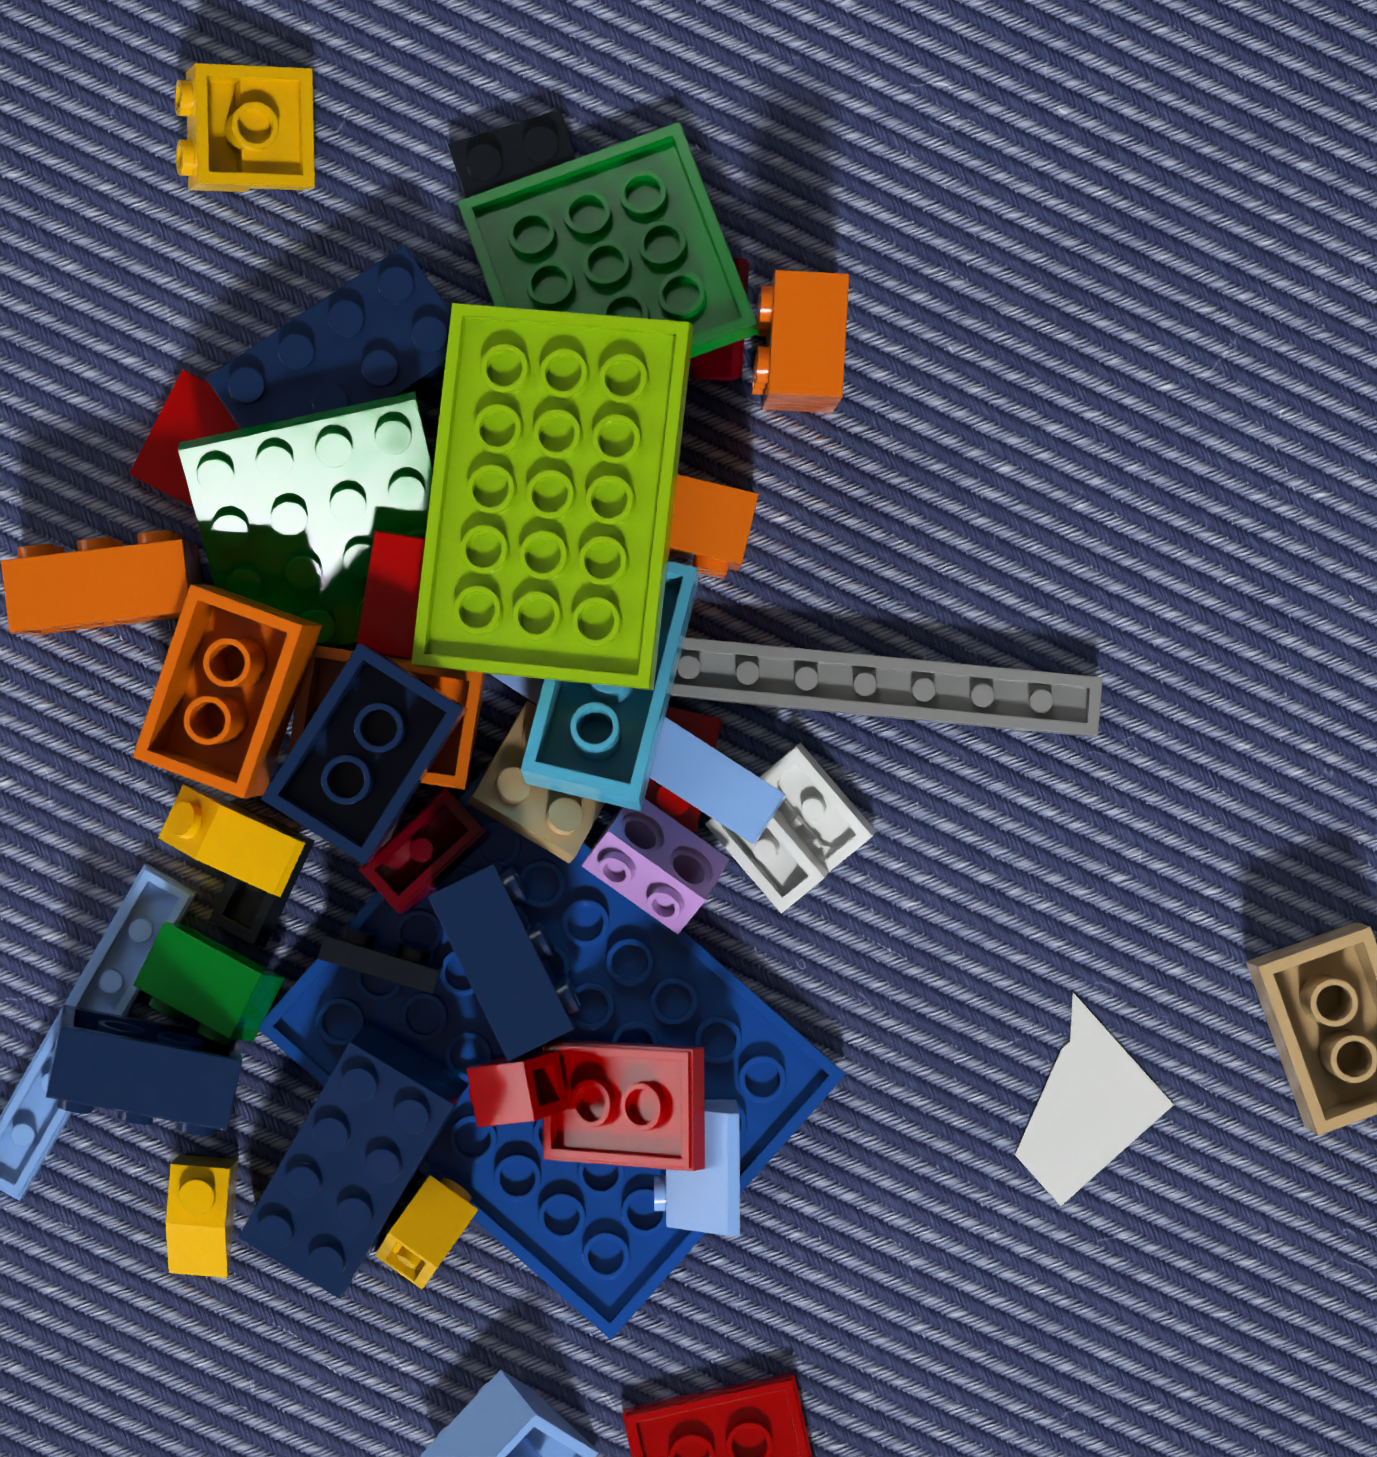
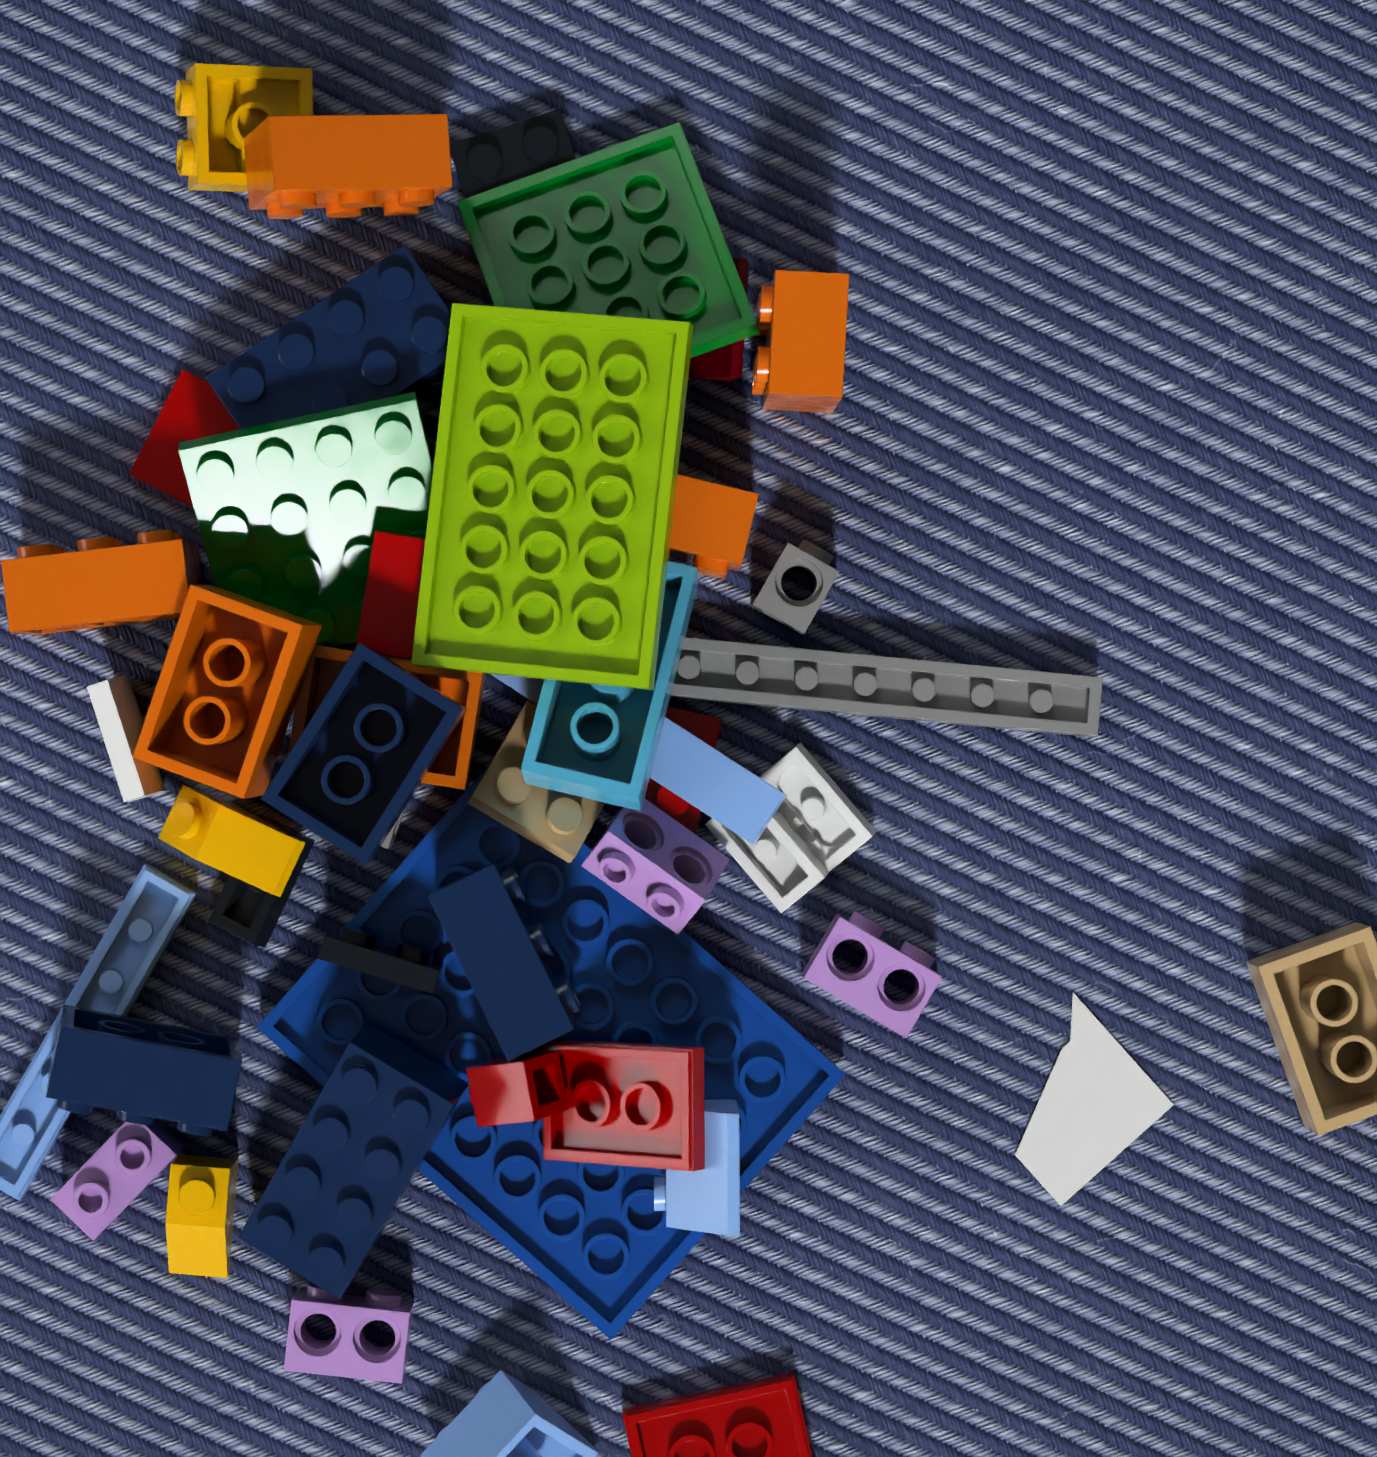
green brick [133,921,285,1046] -> none
dark red slope [358,788,491,915] -> none
yellow slope [375,1175,479,1290] -> none
none -> lavender brick [50,1118,186,1241]
none -> white slope [87,677,165,802]
none -> orange brick [244,114,453,219]
none -> lavender brick [283,1283,414,1384]
none -> light grey brick [751,539,840,635]
none -> lavender brick [801,911,942,1038]

